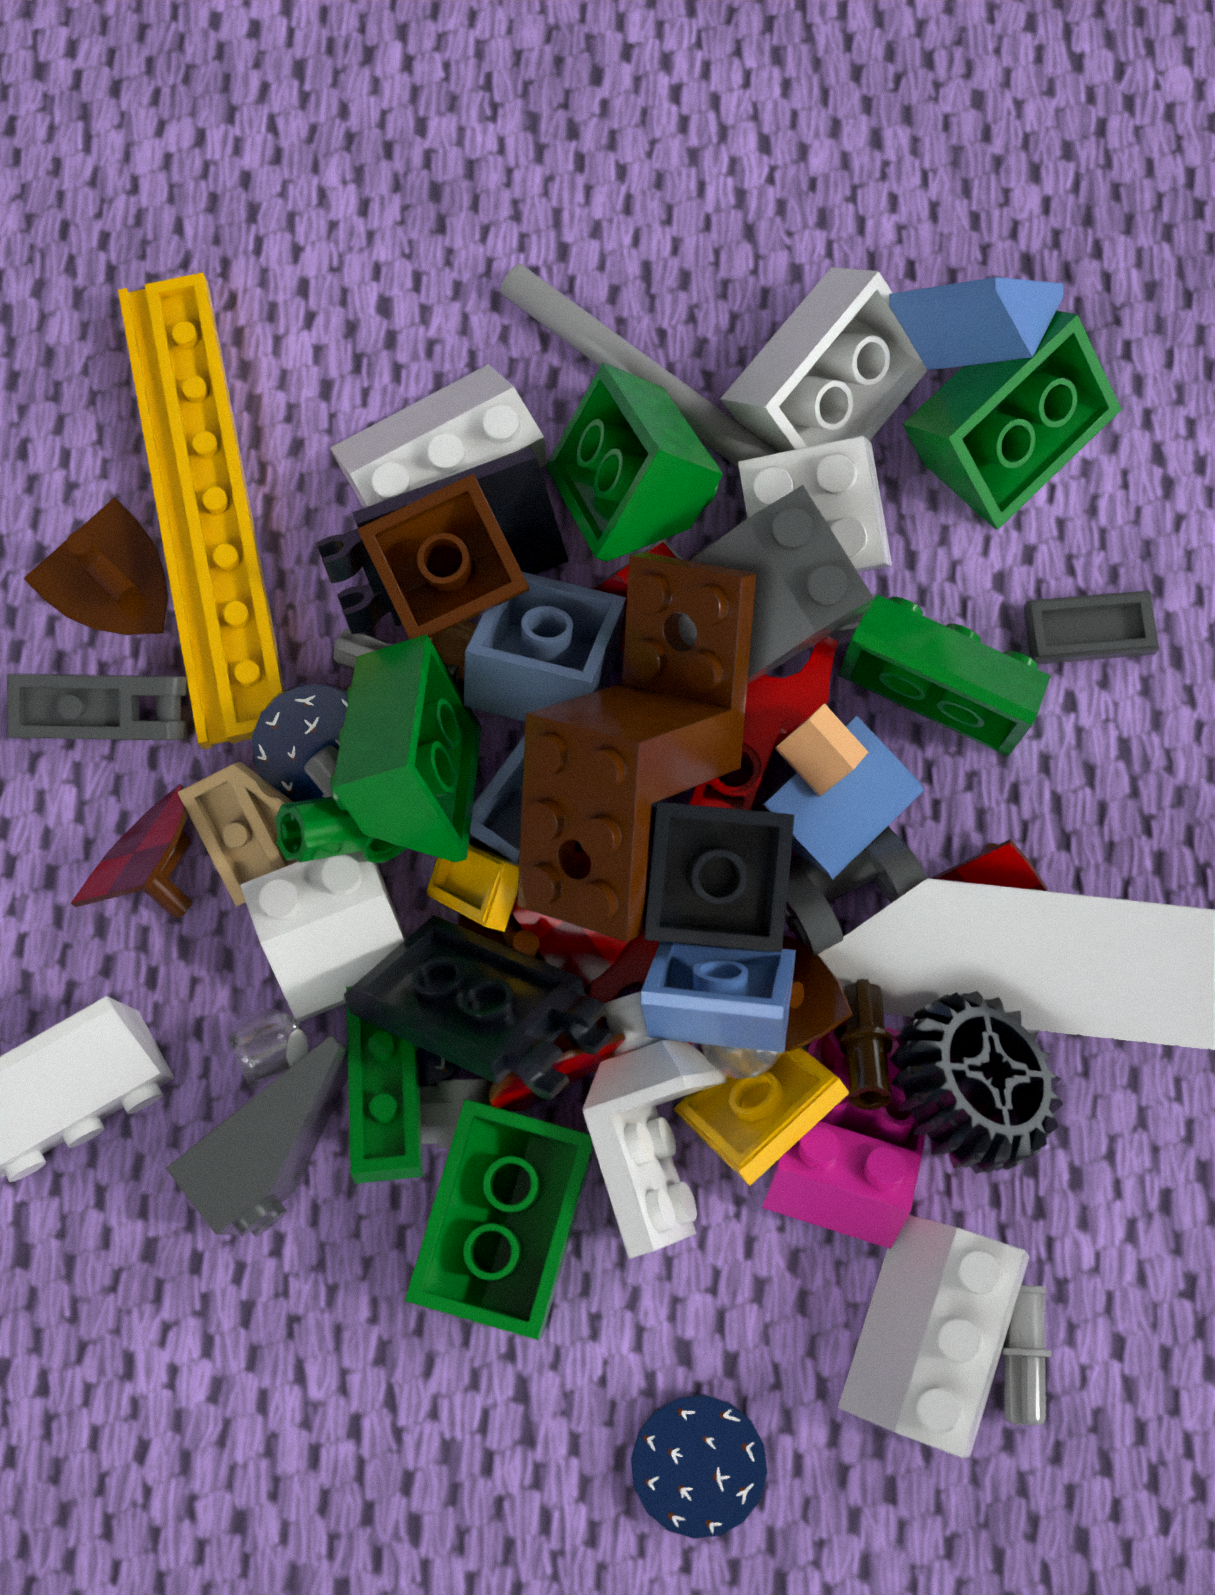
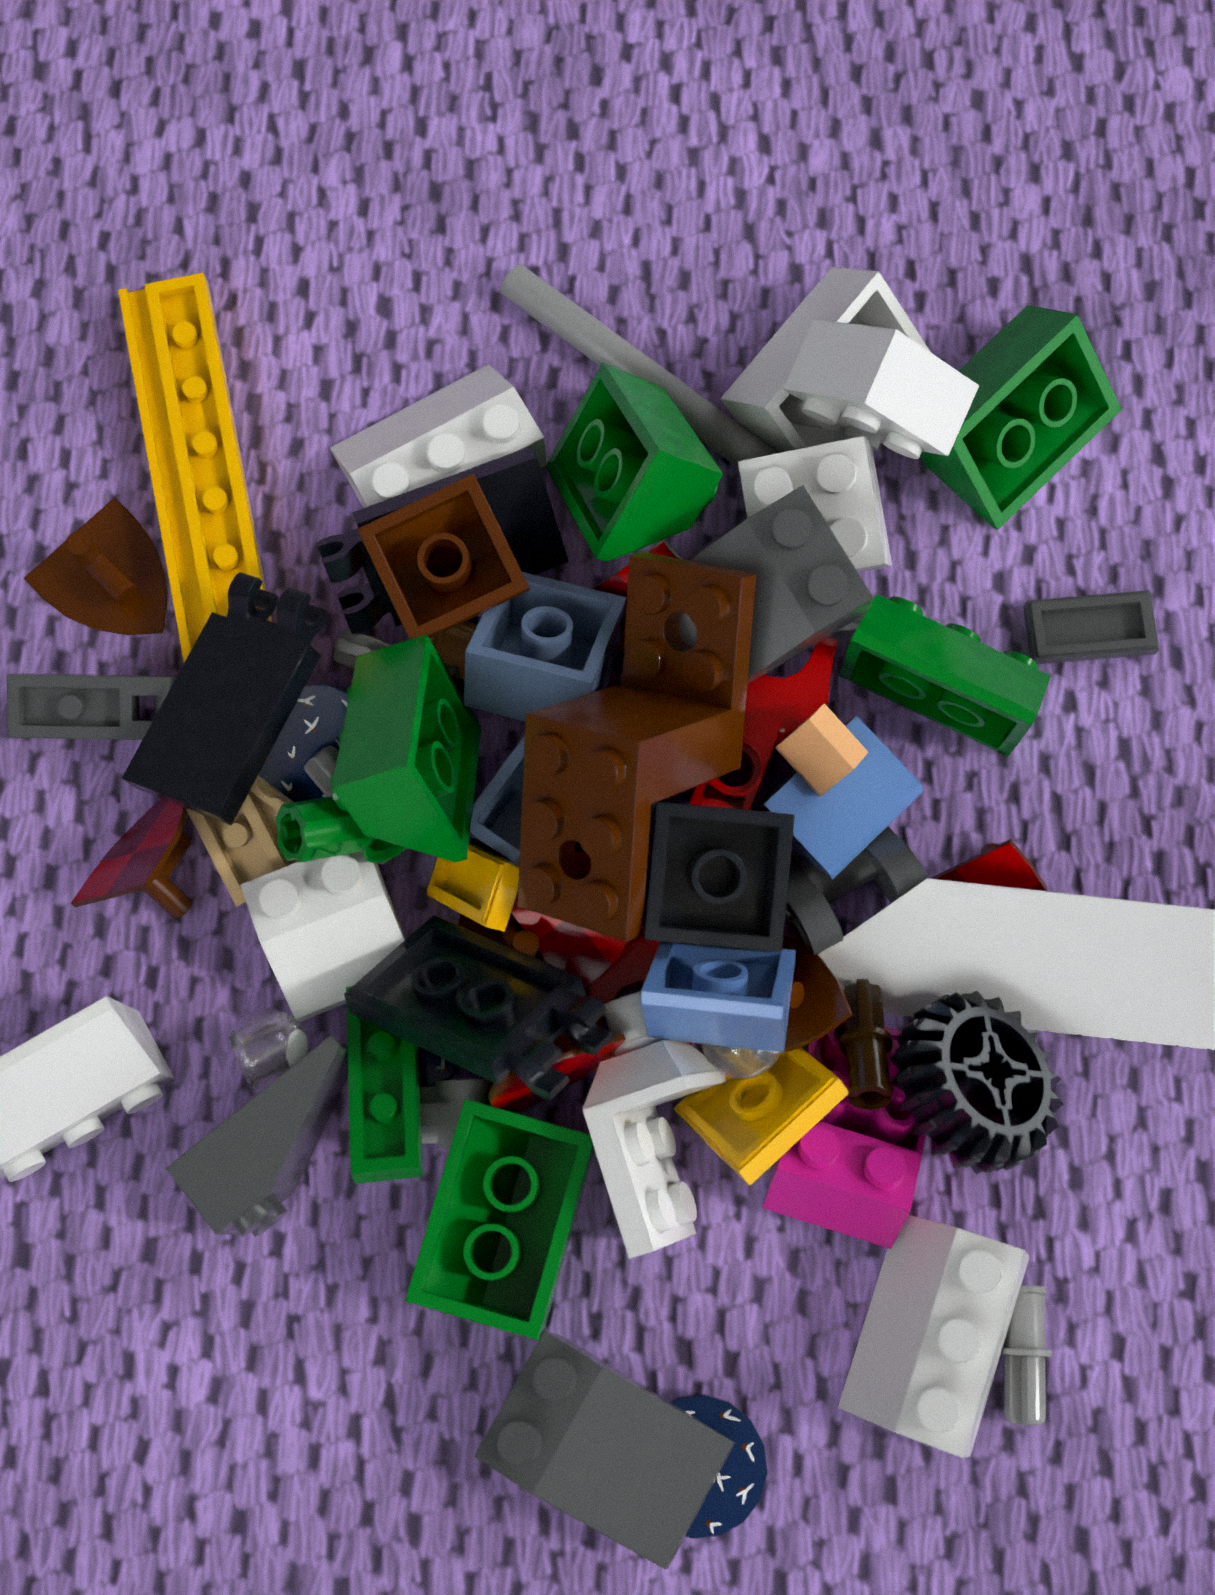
medium blue slope [889,277,1064,370] -> none
none -> black tile [122,572,327,826]
none -> dark grey slope [474,1330,736,1570]
none -> white brick [783,319,979,459]

